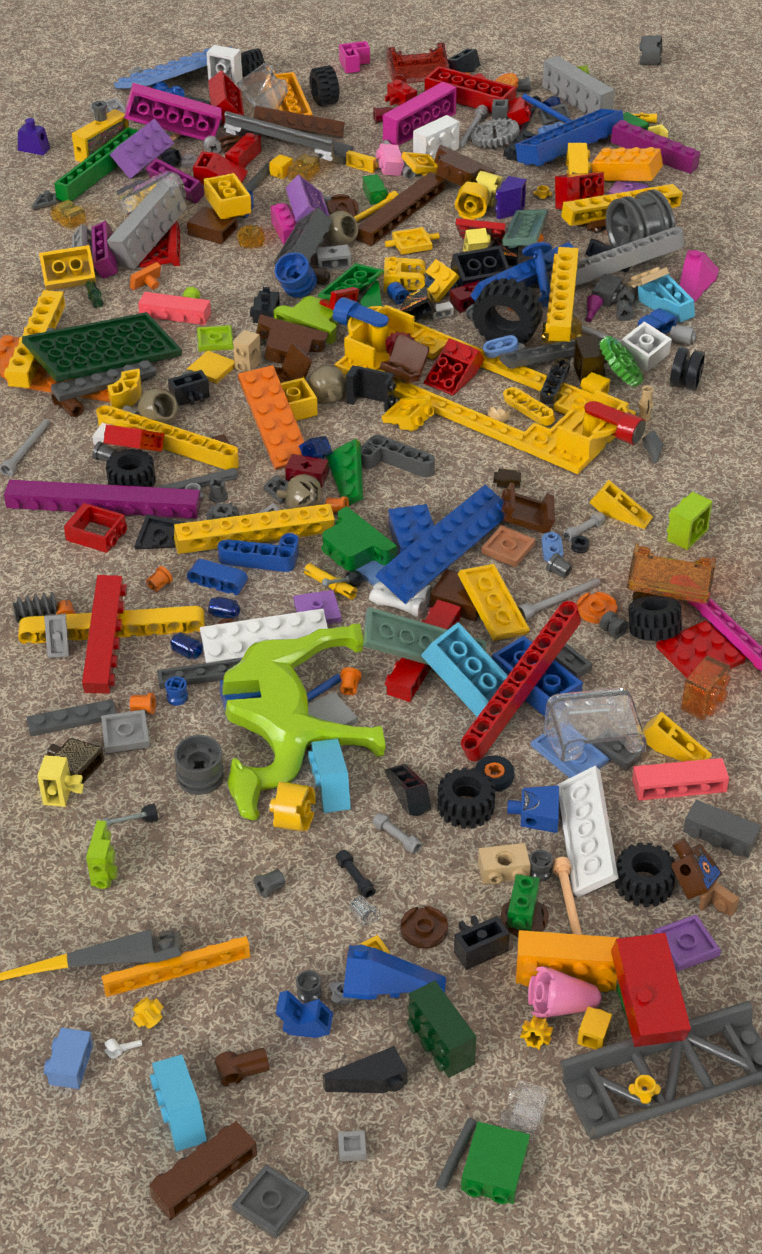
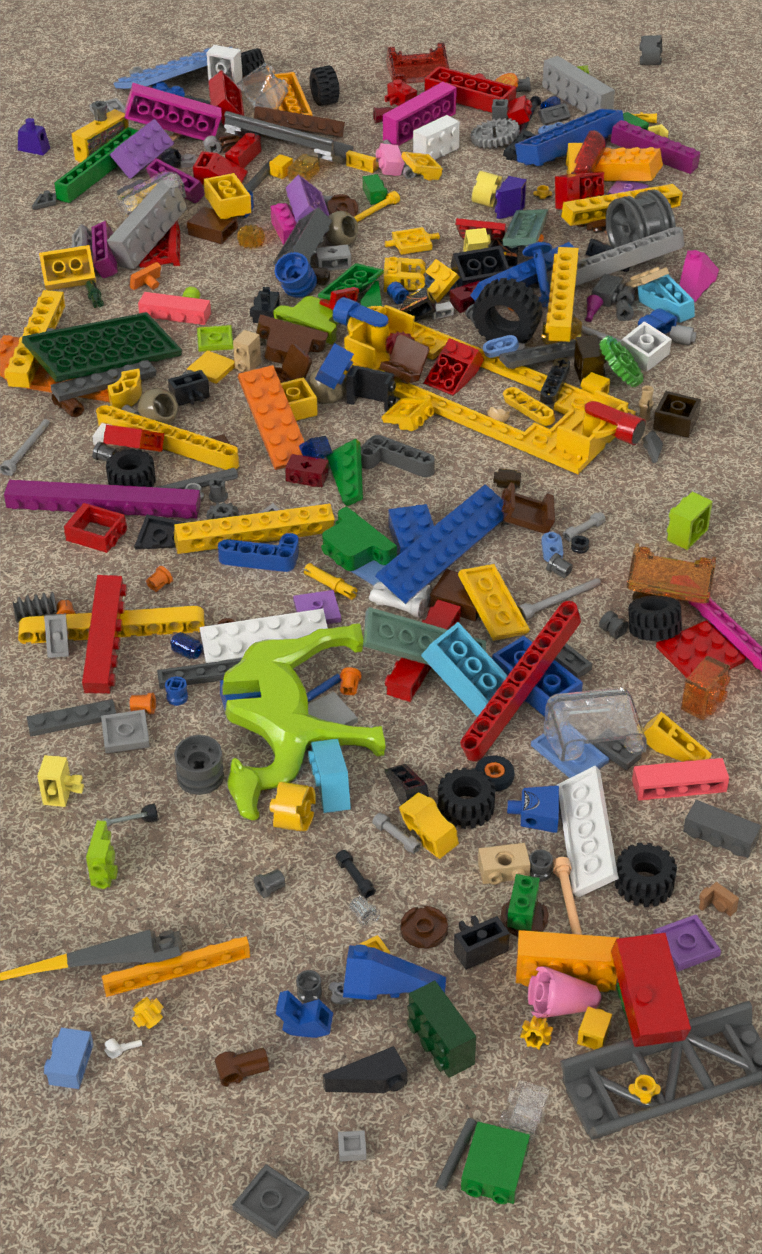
dark brown torso [47,738,104,784] -> none
clear yellow brick [51,200,86,229] -> none
medium azure wedge [149,1055,207,1151] -> none
reddish brown brick [149,1121,257,1220] -> none
blue beam [187,559,248,596] -> none
clear blue brick [208,597,240,619] -> none
dark grey piece [263,476,289,503] -> none
dark tan piece [276,474,321,509] -> none
hinge [322,570,362,587] -> none
orange bush [325,496,349,514] -> none
dark pink brick [339,41,370,73] -> none
reddish brown brick [356,172,445,246] -> none
reddish brown brick [434,145,496,186] -> none
black brick [447,48,481,73] -> none
yellow brick [455,182,489,220] -> none
light grey piece [459,105,488,148] -> none
nougat plate [481,525,536,568] -> none
blue bar [522,93,572,123] -> none
orange tile [577,592,618,624] -> none
yellow slope [589,479,653,529] -> none
black wheel [670,347,705,391] -> none
reddish brown torso [671,838,722,900] -> none
none -> blue brick [315,343,354,389]
none -> yellow brick [399,792,459,859]
none -> clear red brick [571,130,606,174]
none -> dark brown brick [653,391,701,438]

